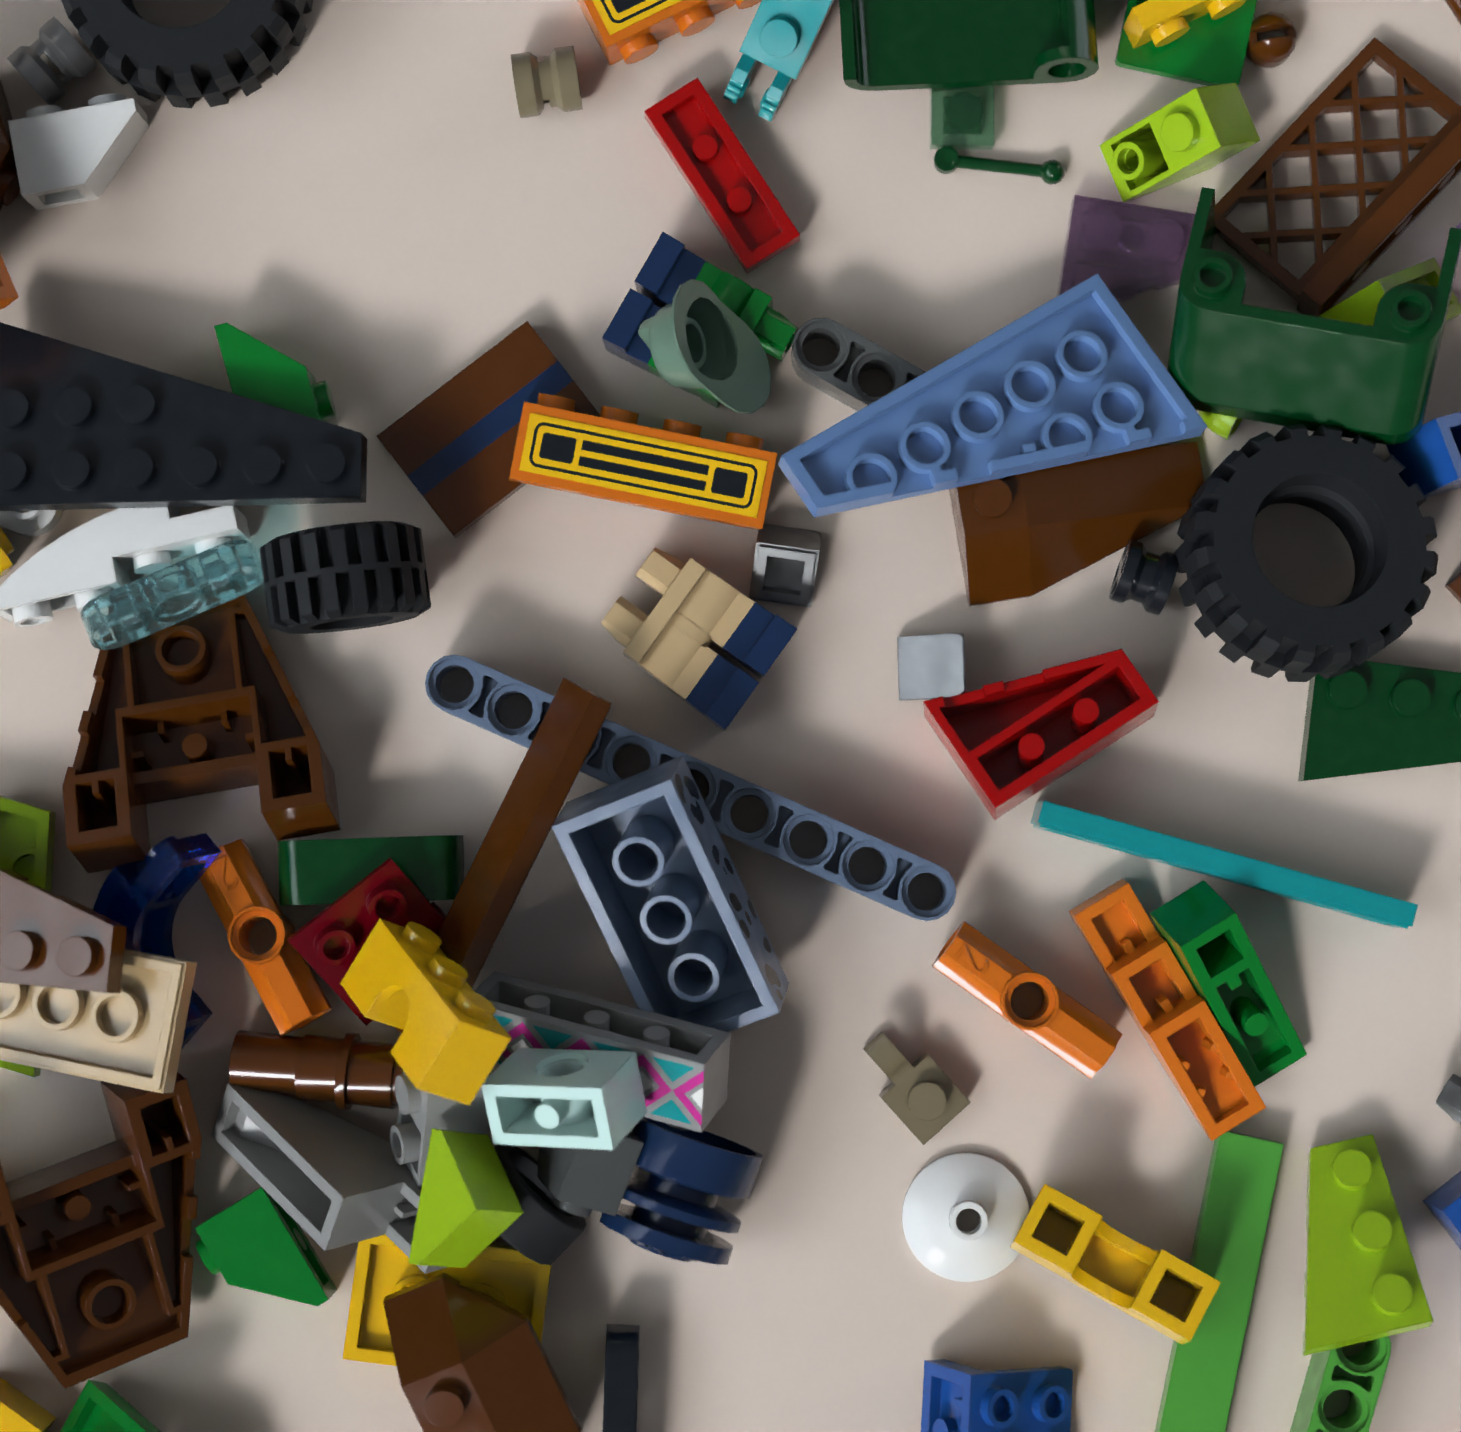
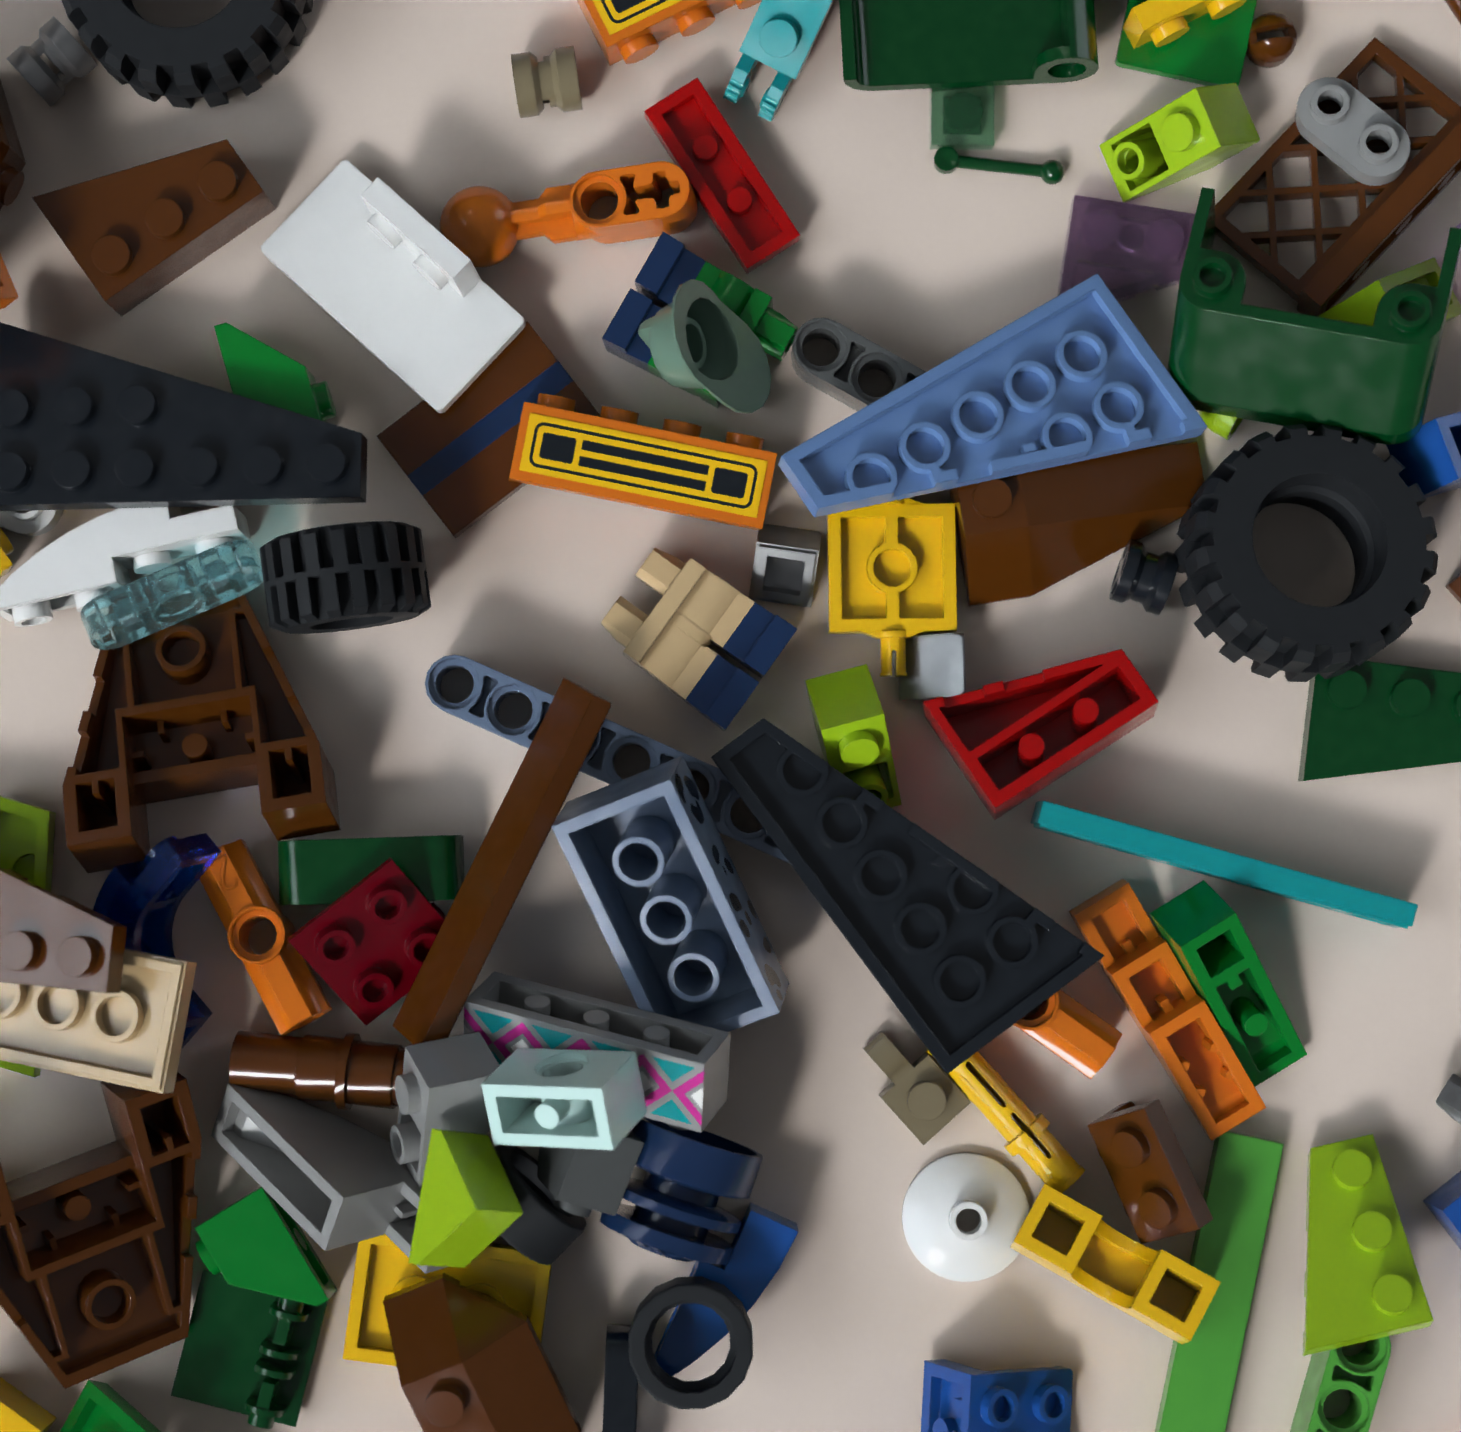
white slope [8,94,149,210] -> none
yellow arch [340,918,511,1106] -> none
none -> reddish brown wedge [32,139,276,317]
none -> dark green hinge [171,1269,328,1429]
none -> white bracket [261,160,526,413]
none -> orange beam [440,161,698,268]
none -> black tyre [628,1276,753,1409]
none -> blue slope [654,1202,799,1376]
none -> black wing [711,718,1105,1074]
none -> lime slope [805,664,902,807]
none -> yellow plate [827,498,957,677]
none -> yellow pin [926,1049,1085,1193]
none -> reddish brown bracket [1087,1099,1213,1244]
none -> light grey plate [1295,77,1410,186]

